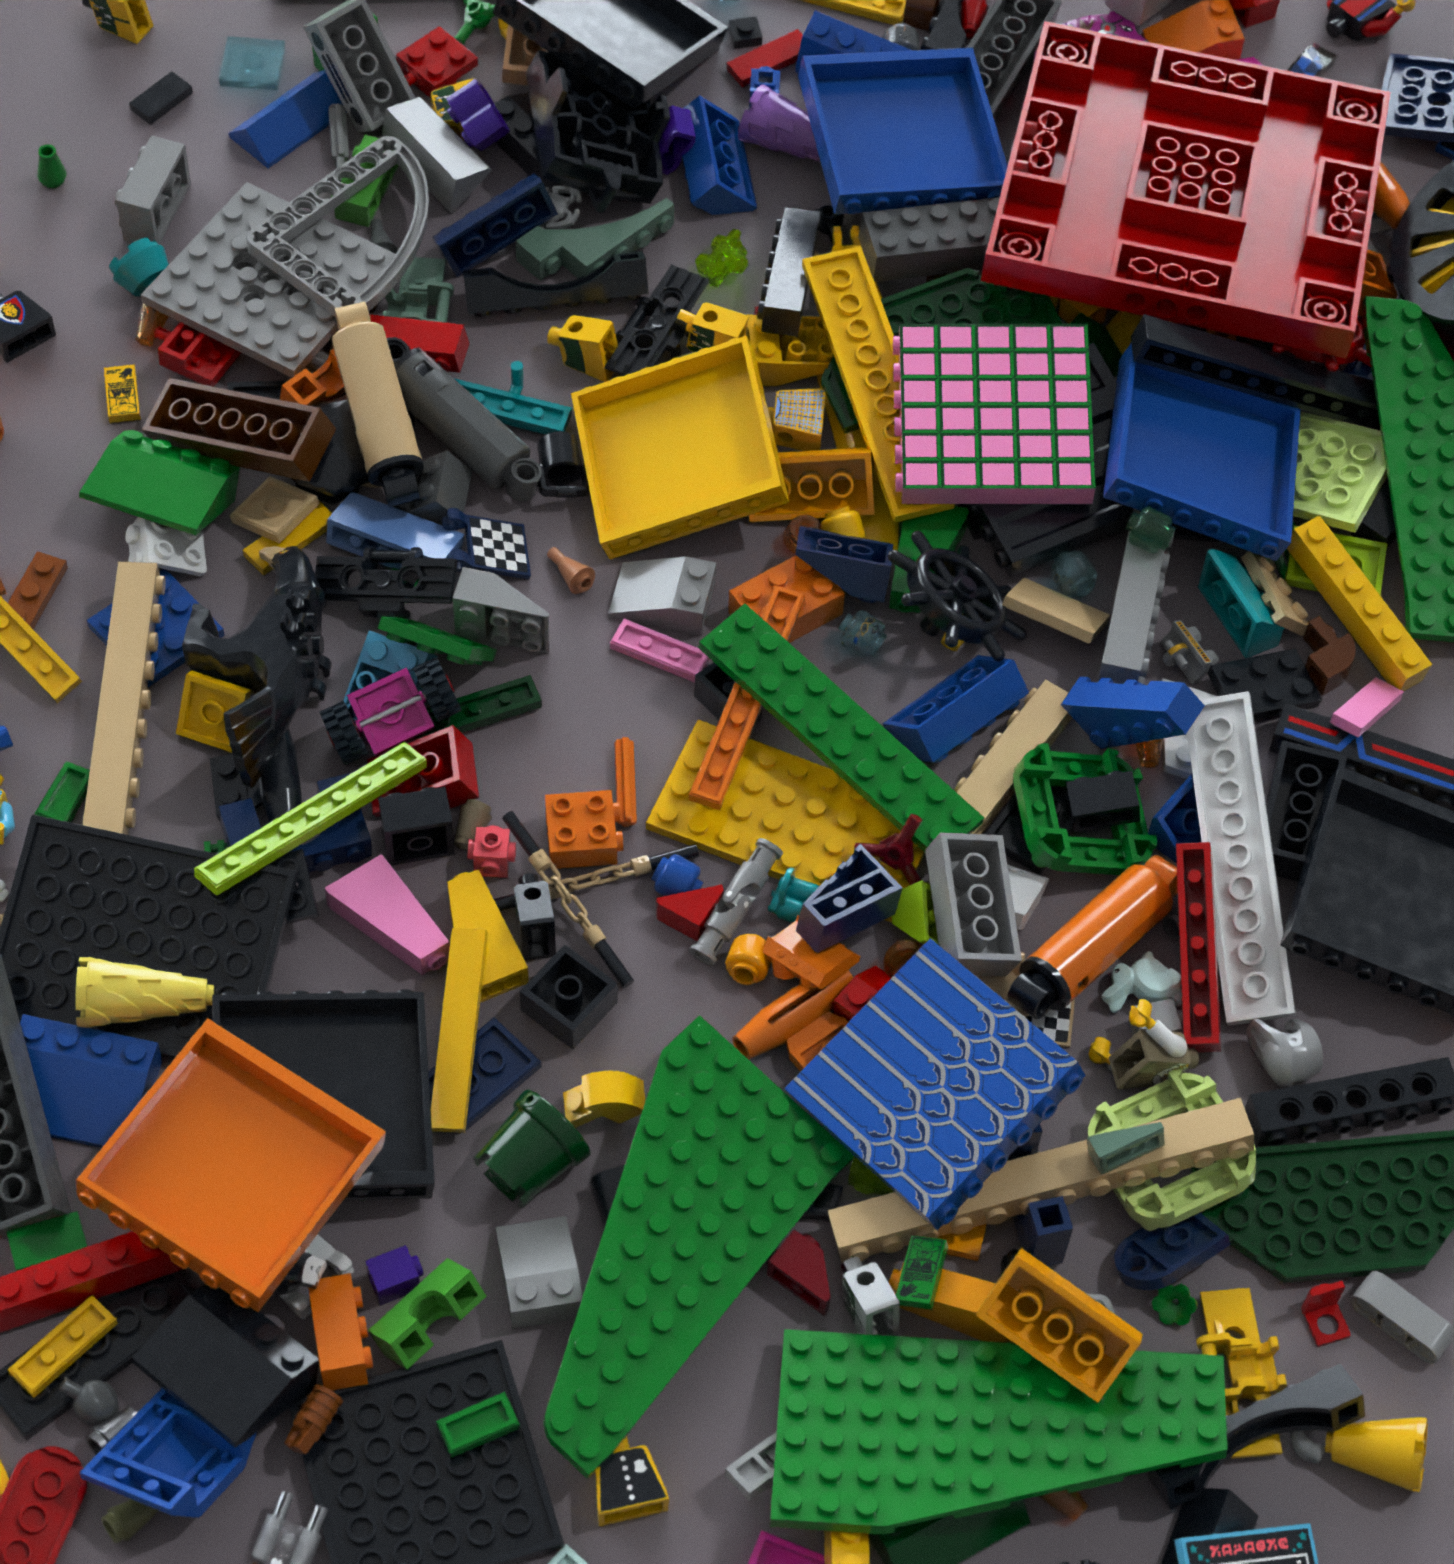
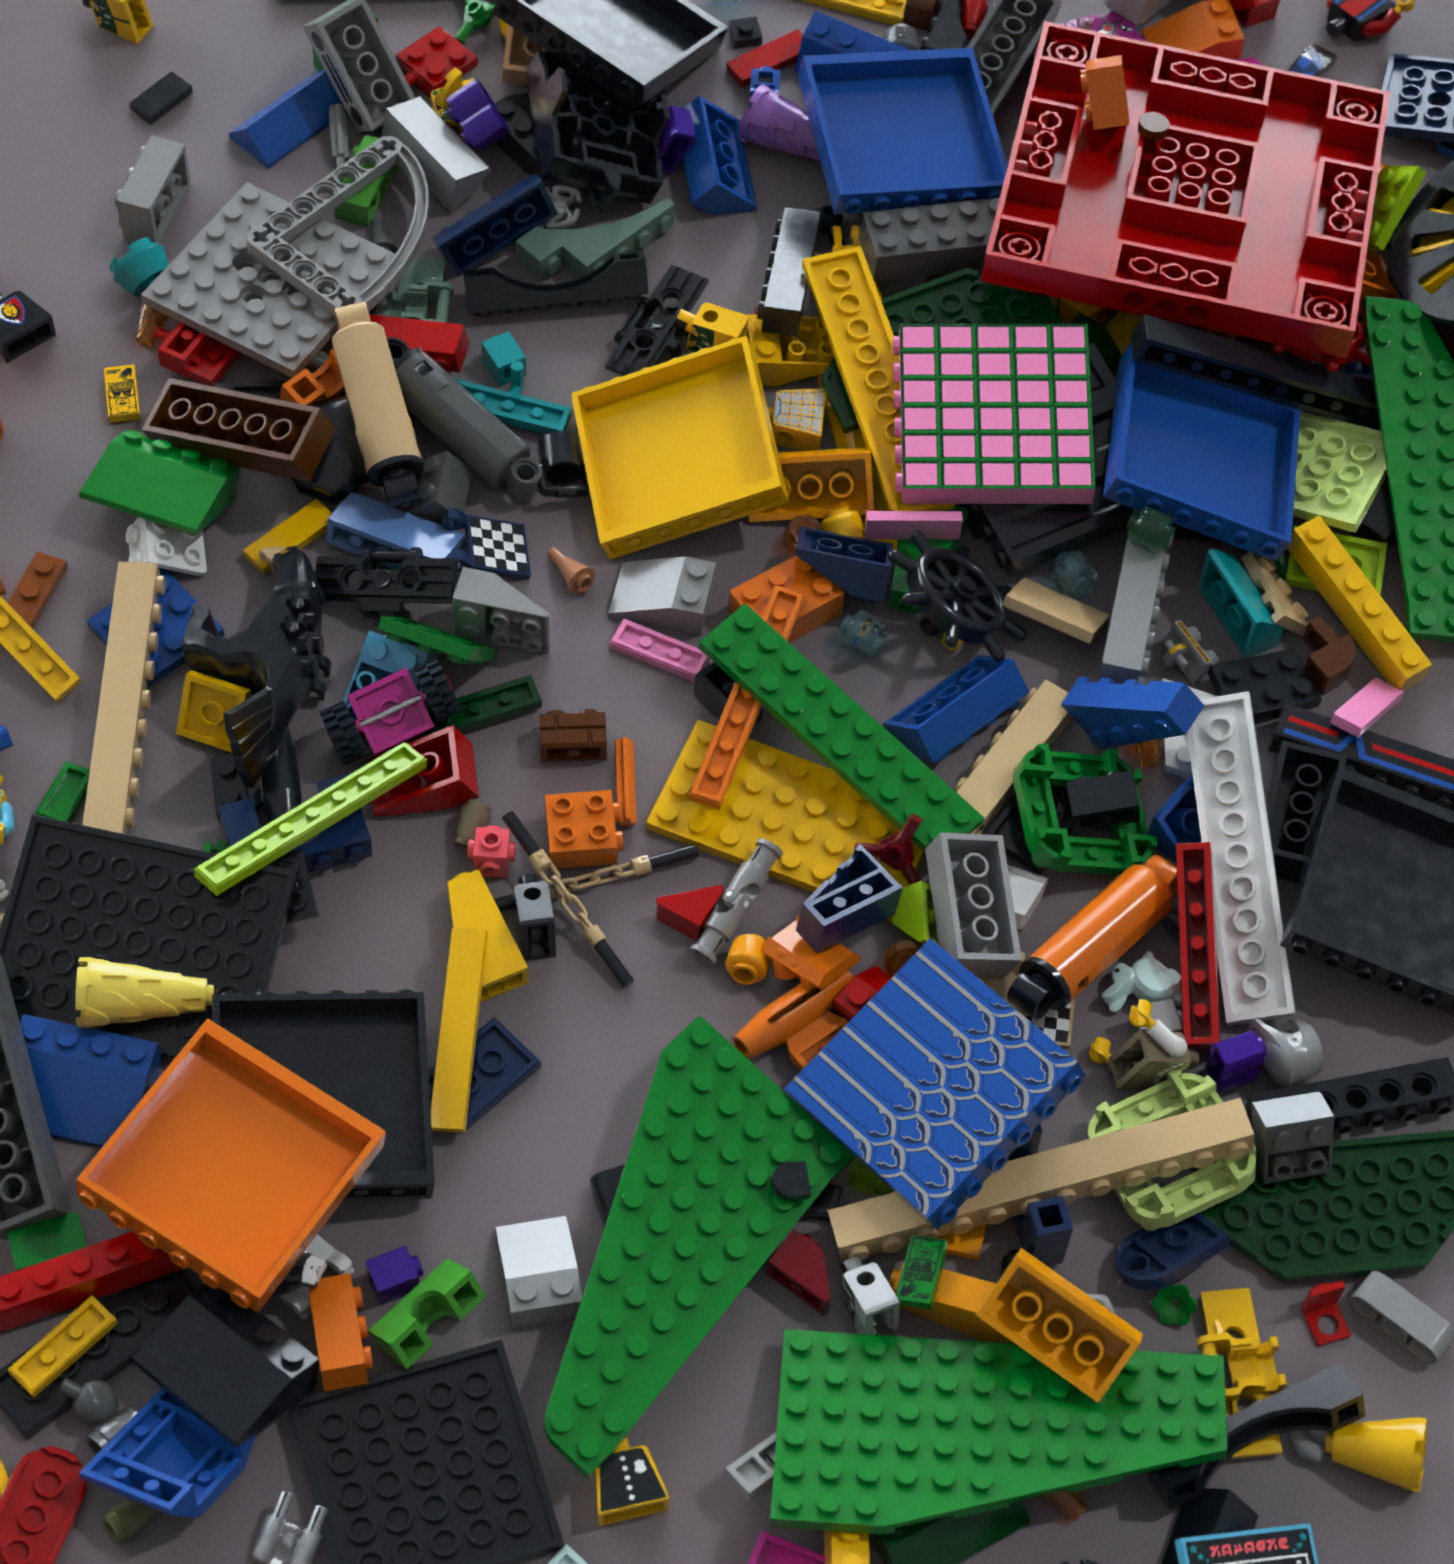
green cone [37,144,67,188] -> none
clear light blue tile [219,36,286,90] -> none
tan tile [230,476,319,543] -> none
dark orange hinge [284,1384,343,1454] -> none
bright pink slope [325,854,450,975] -> none
black brick [378,787,455,866] -> none
green tile [436,1392,520,1458] -> none
dark green piece [473,1089,591,1208] -> none
black brick [520,944,618,1049] -> none
yellow torso [547,315,618,382] -> none
yellow brick [563,1071,646,1128] -> none
blue head [651,854,704,896] -> none
clear neon green hips [695,229,749,287] -> none
teal piece [768,867,820,923] -> none
sand green slope [1087,1122,1164,1174] -> none
none -> yellow tile [436,68,463,109]
none -> teal brick [481,331,526,387]
none -> reddish brown brick [539,709,607,761]
none -> black tile [771,1161,811,1201]
none -> bright pink tile [864,511,963,539]
none -> orange brick [1081,55,1130,130]
none -> tile [1138,112,1169,140]
none -> dark purple brick [1204,1030,1267,1095]
none -> dark grey slope [1251,1091,1334,1184]
none -> lime plate [1367,165,1427,251]

